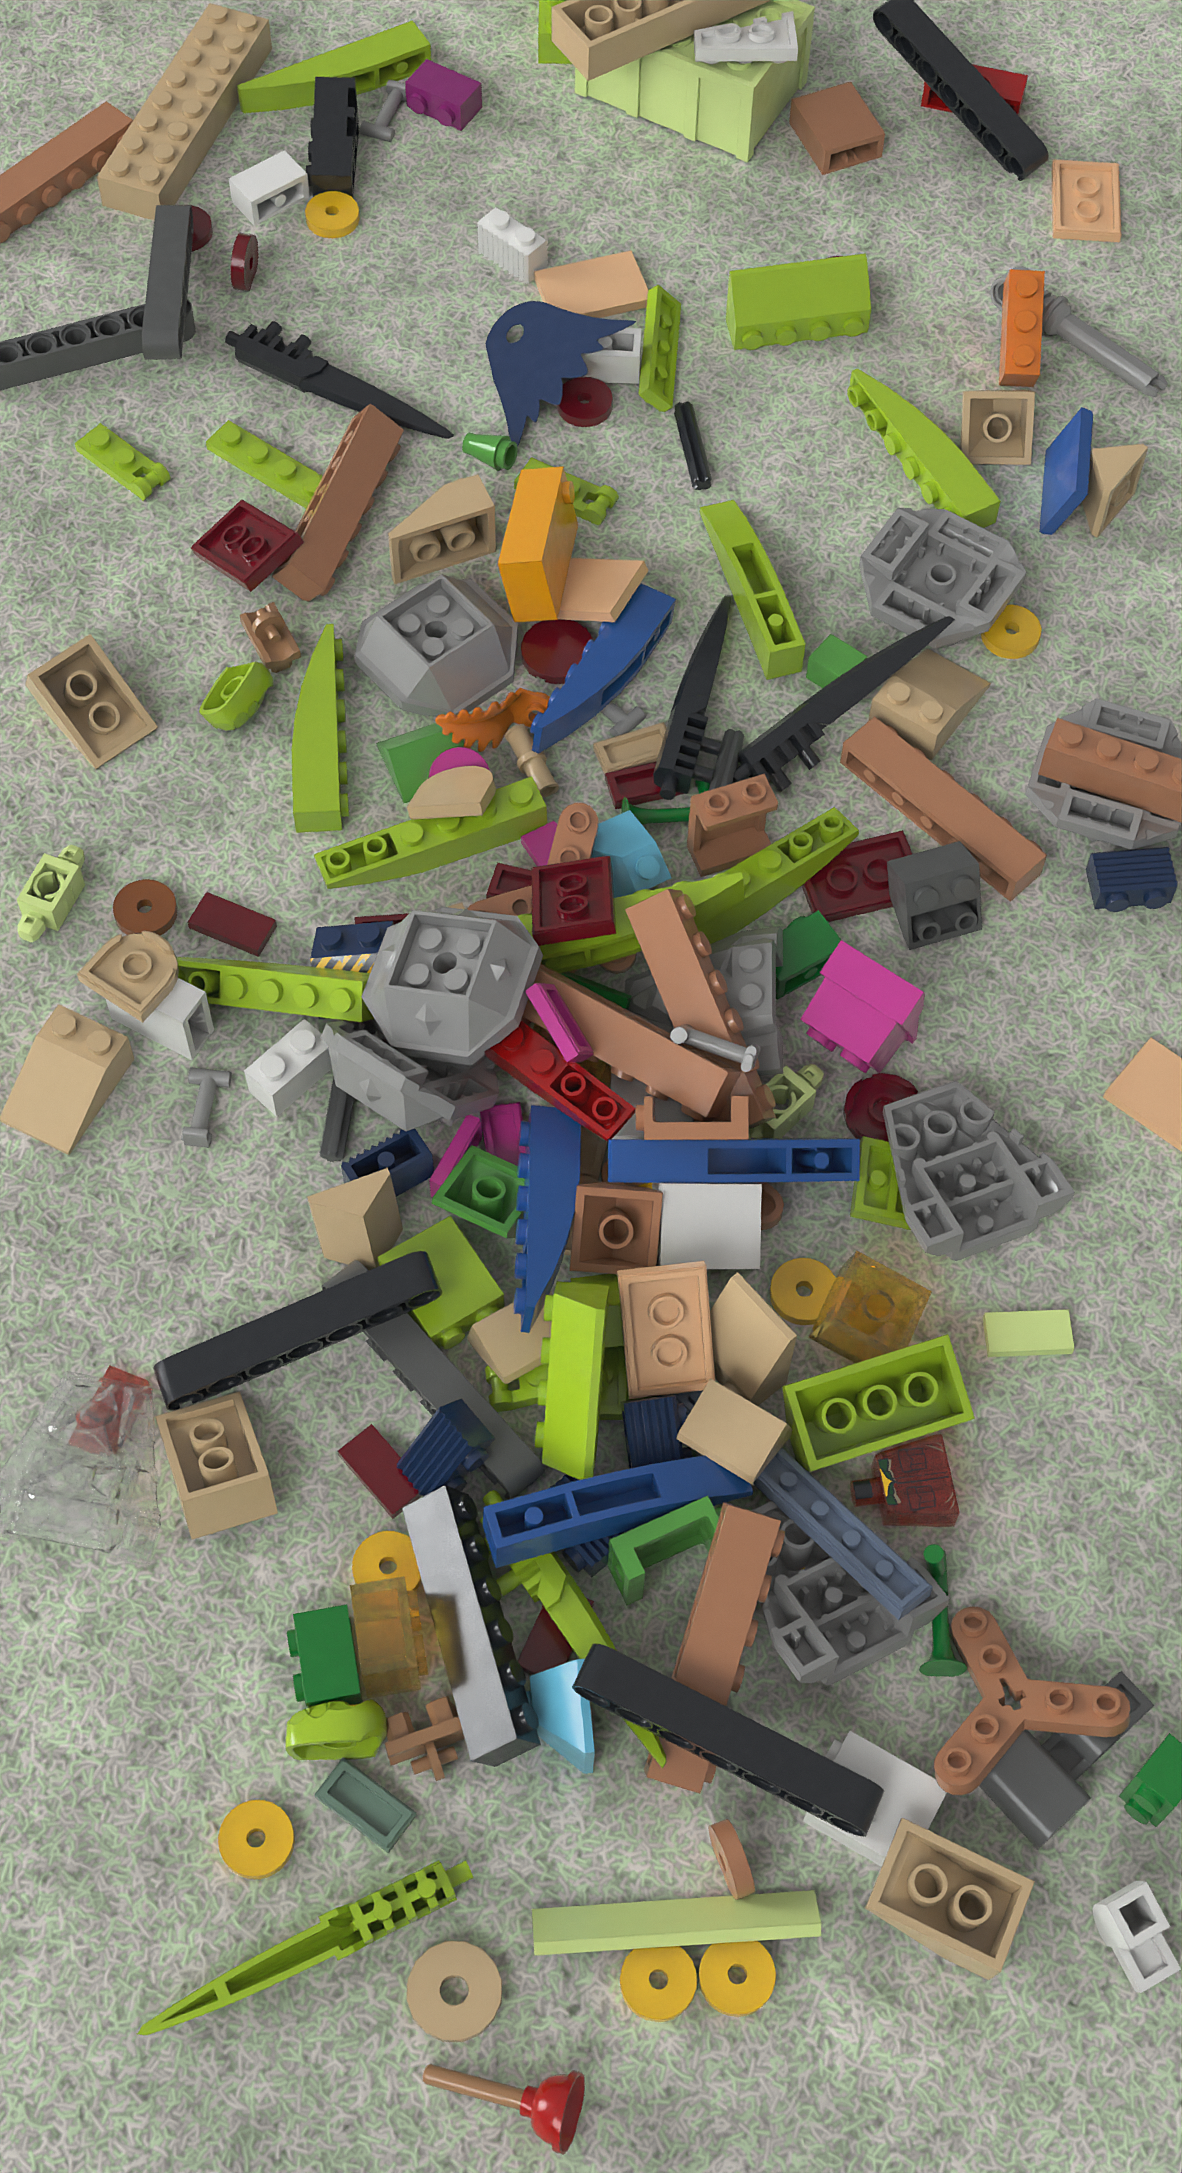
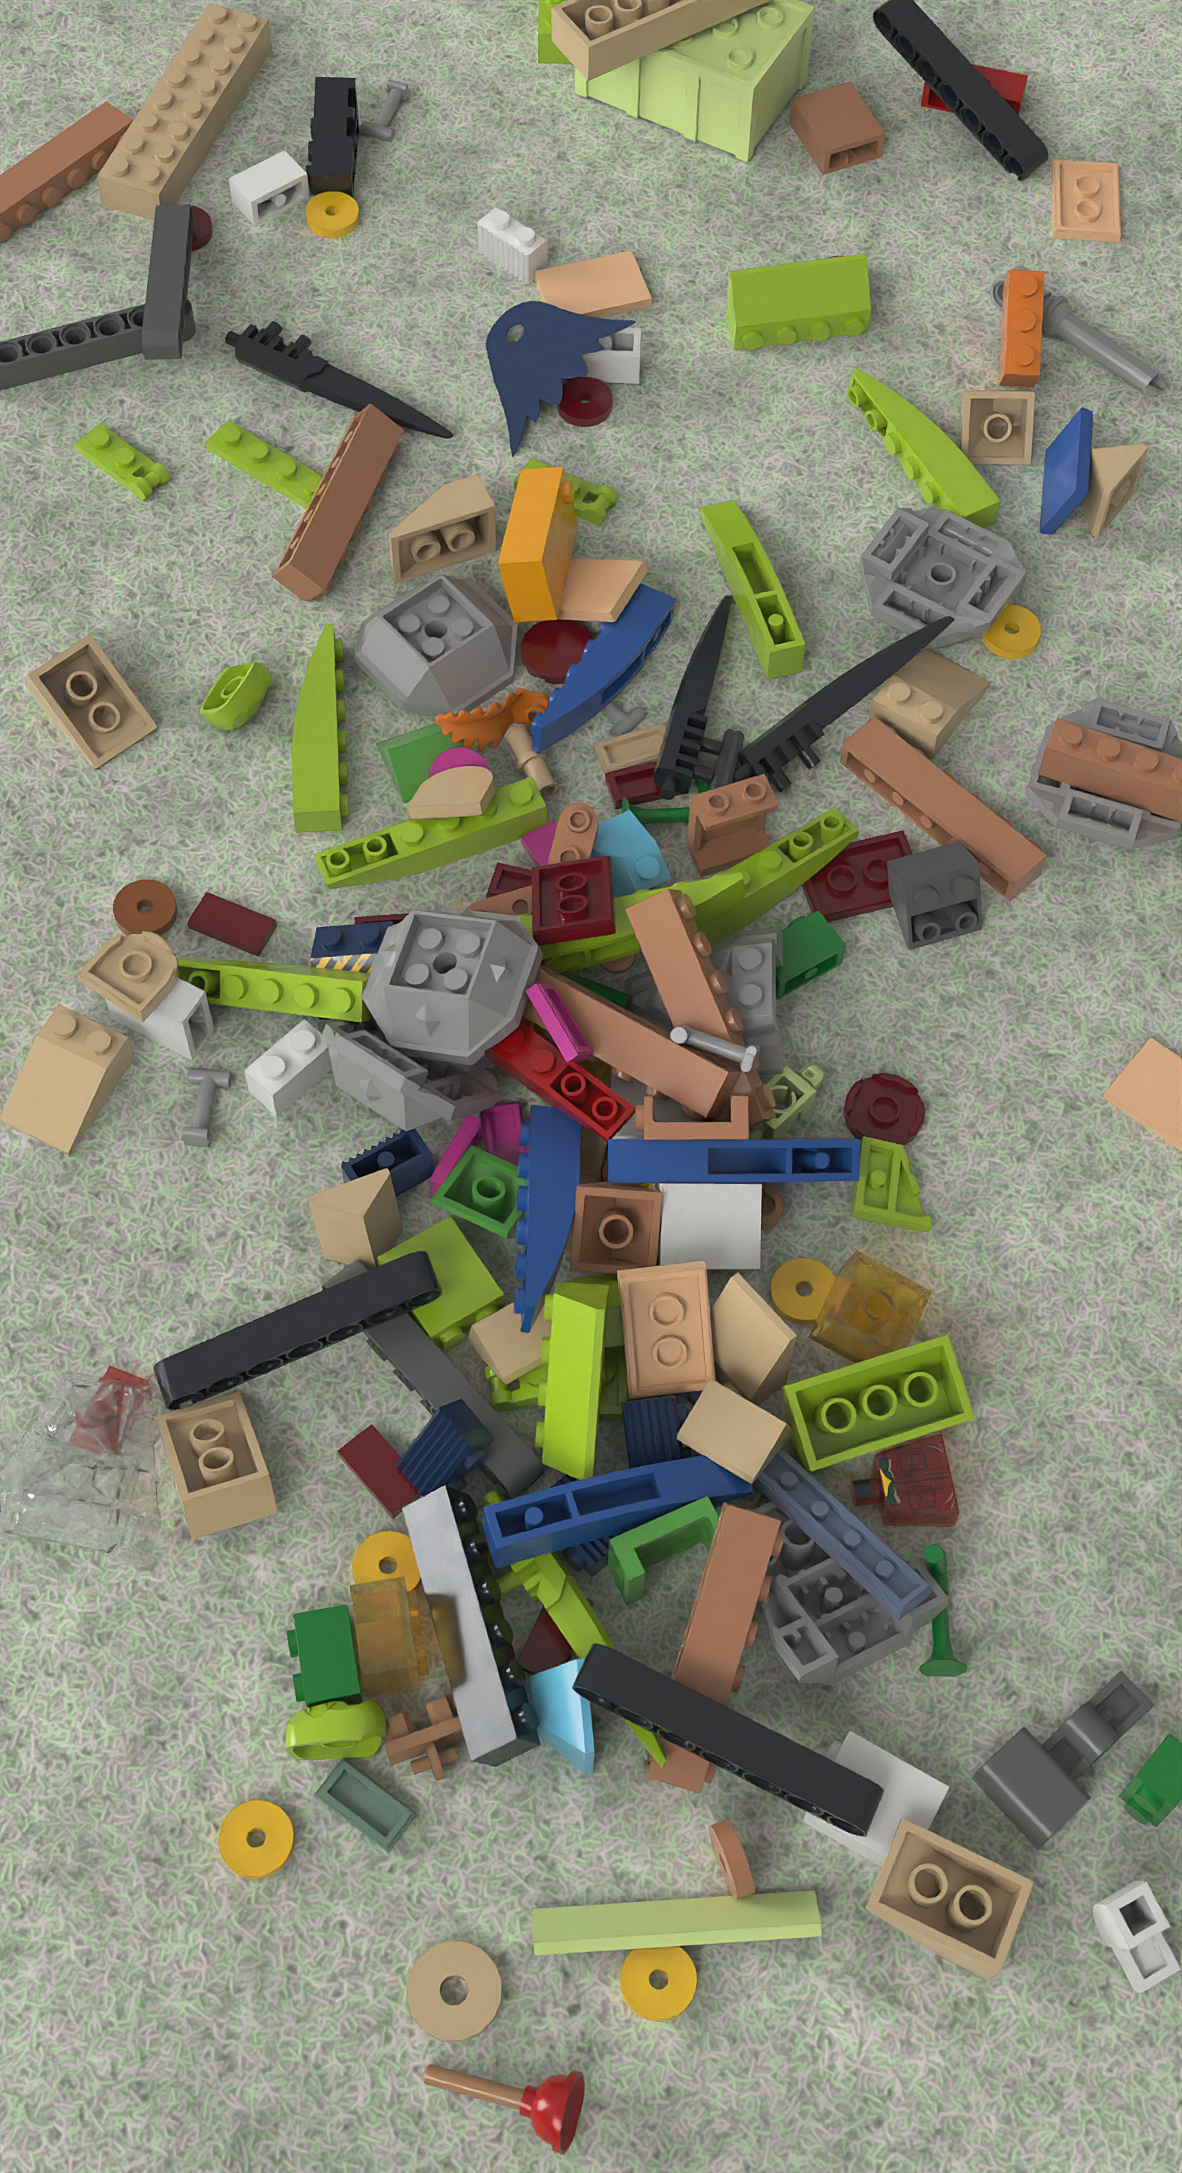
yellowish green piece [16,844,85,942] -> none
lime piece [137,1860,474,2036] -> none
dark red tile [191,499,304,592] -> none
dark red piece [231,233,258,292] -> none
lime slope [237,20,431,113] -> none
medium nougat hips [239,602,301,673] -> none
dark grey axle [319,1076,354,1162] -> none
magenta brick [405,59,482,131] -> none
bright green cone [462,432,518,471] -> none
lime plate [638,285,681,412] -> none
black axle [674,401,712,490] -> none
white wing [694,11,798,64] -> none
yellow piece [698,1941,776,2017] -> none
dark pink piece [800,940,925,1074] -> none
bright green brick [806,634,867,688] -> none
light grey wedge [883,1081,1075,1261] -> none
nougat piece [934,1606,1131,1795] -> none
yellowish green tile [983,1309,1075,1357] -> none
dark blue brick [1086,847,1178,912] -> none

